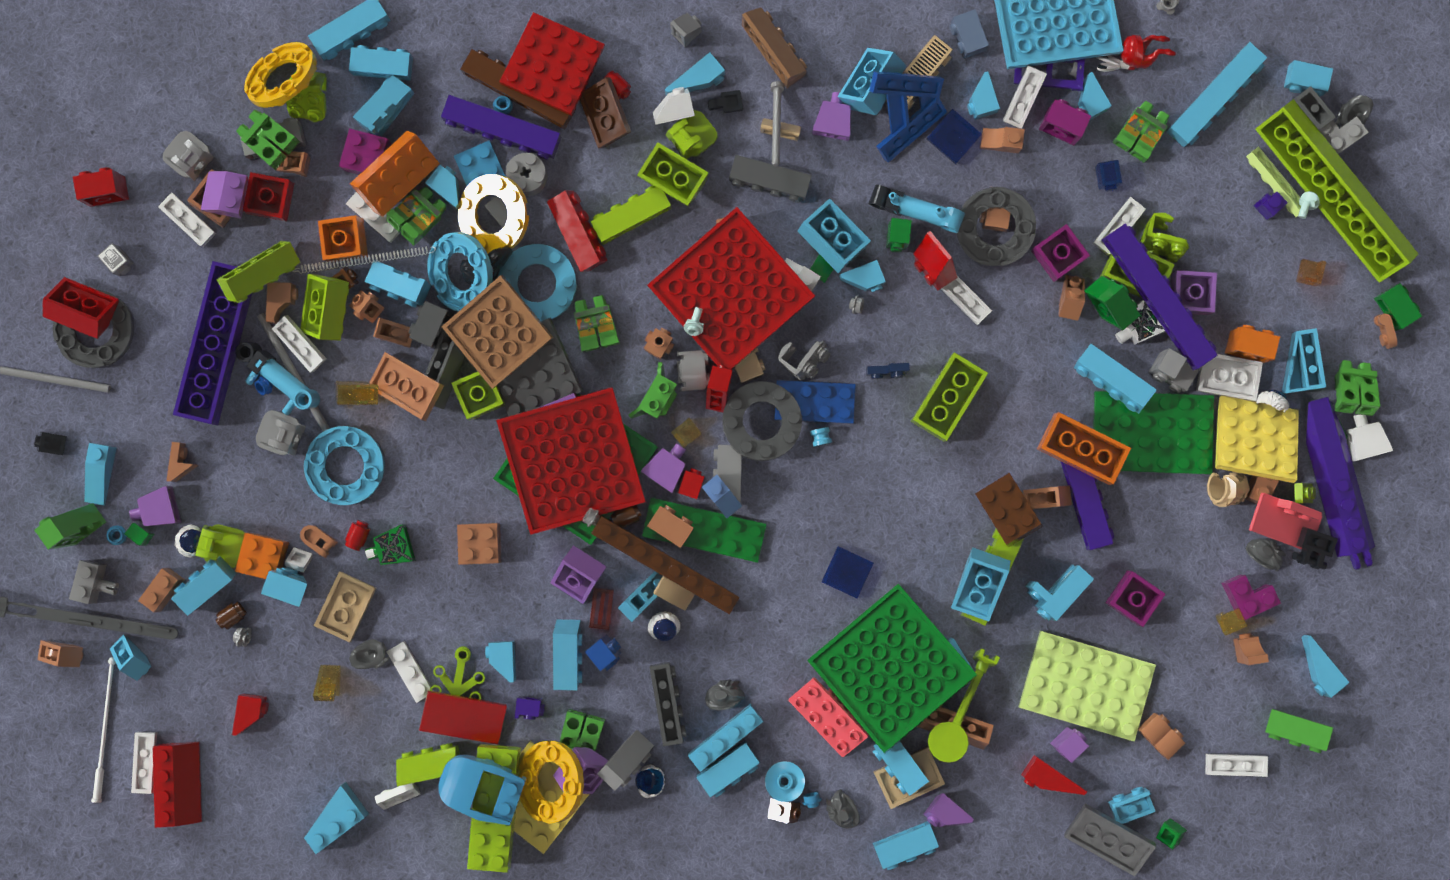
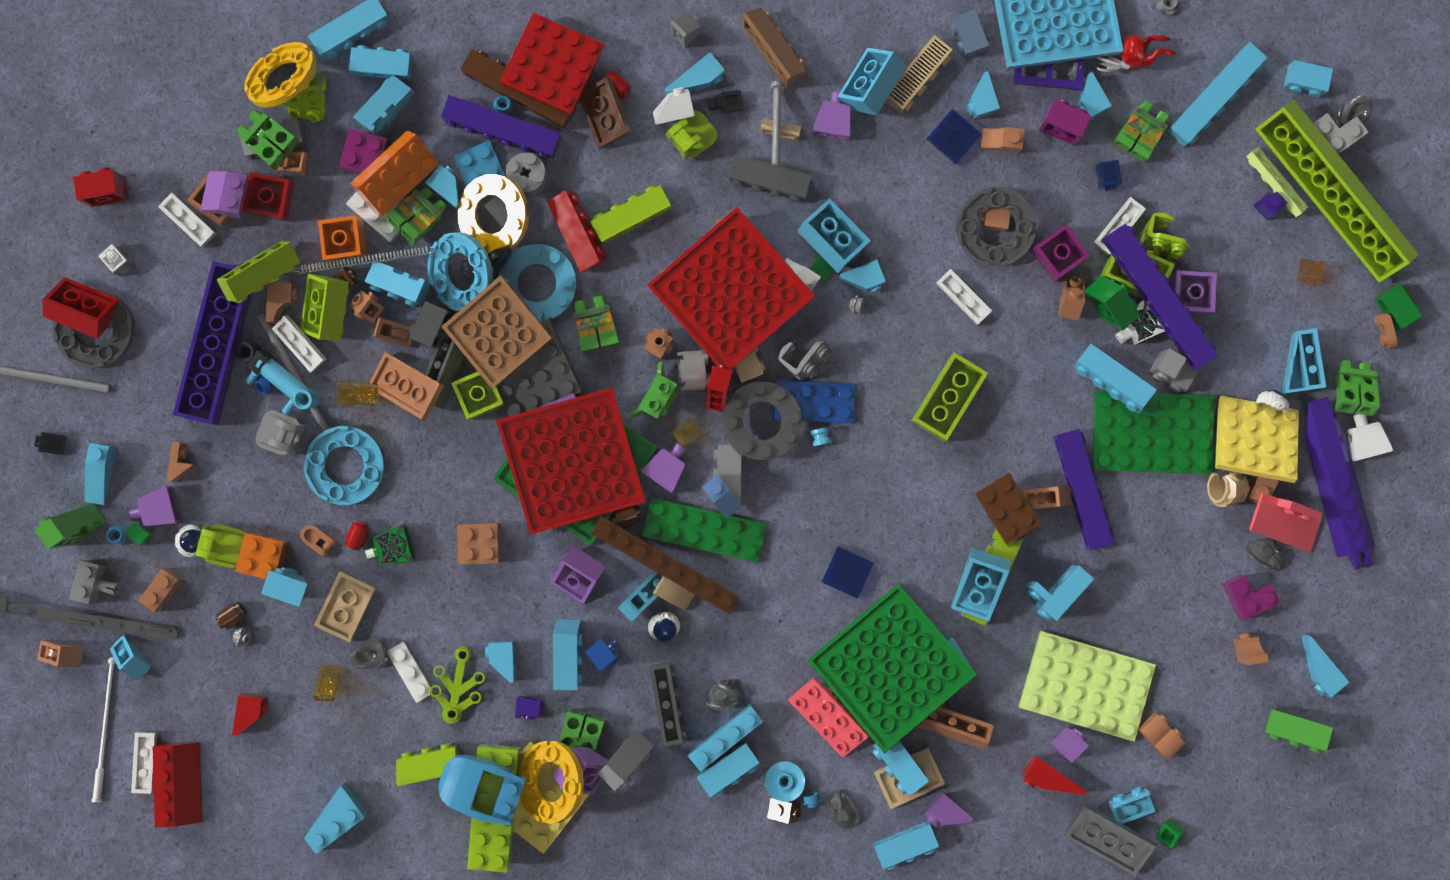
light grey piece [163,131,214,181] -> none
medium azure brick [171,556,236,616] -> none
white plate [285,547,312,573] -> none
white plate [375,783,420,810] -> none
red tile [419,690,507,744] -> none
light grey plate [583,508,600,527] -> none
clear red tile [589,588,614,630] -> none
clear blue hair [635,764,665,798] -> none
lime slope [637,142,708,206] -> none
nougat brick [647,505,694,548] -> none
red brick [678,468,705,499] -> none
light aqua plate [684,307,704,336] -> none
dark blue plate [866,363,910,379] -> none
medium azure piece [868,185,965,233] -> none
blue plate [869,71,947,163] -> none
green brick [886,218,912,252] -> none
red slope [914,231,957,291] -> none
lime piece [928,648,1000,763] -> none
white plate [1003,65,1047,129] -> none
orange brick [1037,412,1131,485] -> none
magenta brick [1105,571,1165,627] -> none
white plate [1196,354,1263,401] -> none
white plate [1205,754,1268,777] -> none
clear yellow panel [1215,608,1247,636] -> none
orange brick [1225,325,1280,363] -> none
black plate [1292,527,1338,570] -> none
dark grey slope [1294,86,1336,130] -> none
lime plate [1294,483,1316,503] -> none
light aqua plate [1298,191,1320,219] -> none

